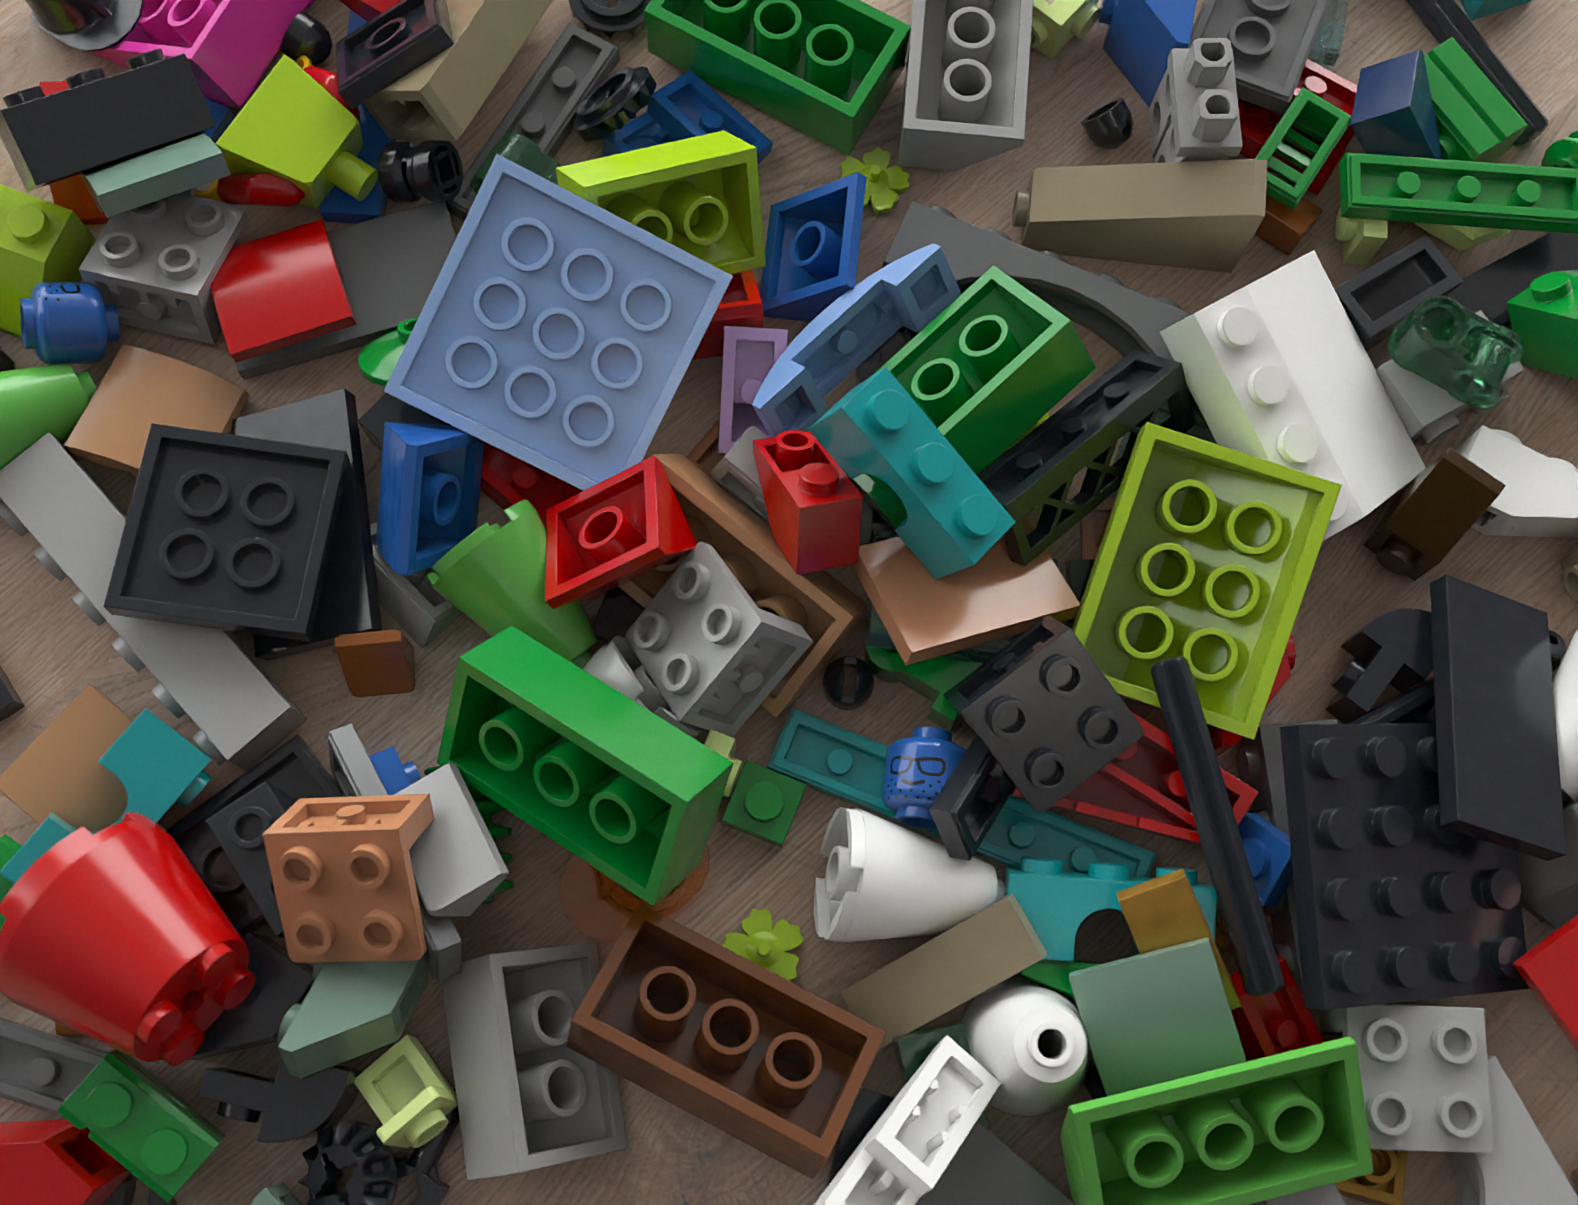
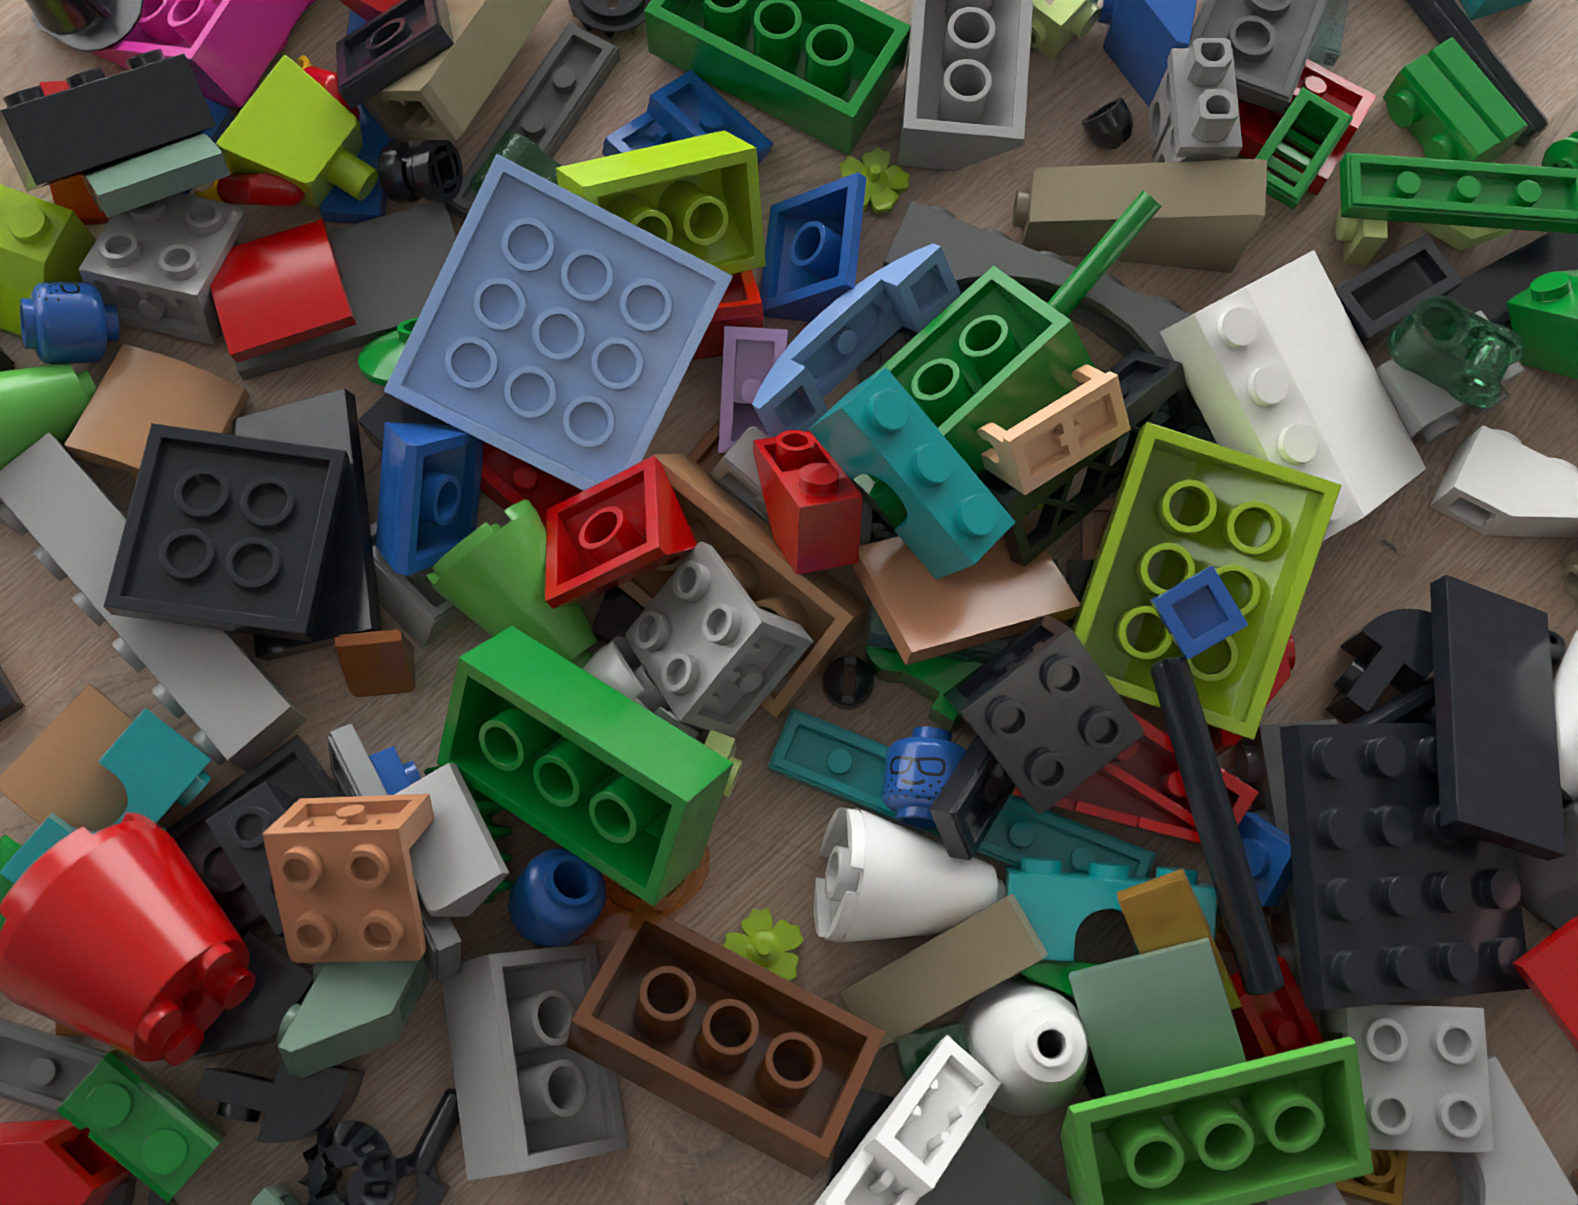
black hinge [281,12,332,65] -> none
yellowish green bracket [354,1034,458,1148] -> none
black gear [573,66,657,142] -> none
green plate [722,760,807,848] -> none
dark orange slope [1255,194,1323,256] -> none
slope [1350,50,1443,159] -> none
dark brown slope [1363,447,1506,581] -> none
none -> blue head [508,847,607,948]
none -> light nougat hinge [976,364,1131,495]
none -> green bar [1047,190,1162,317]
none -> blue plate [1150,566,1248,660]

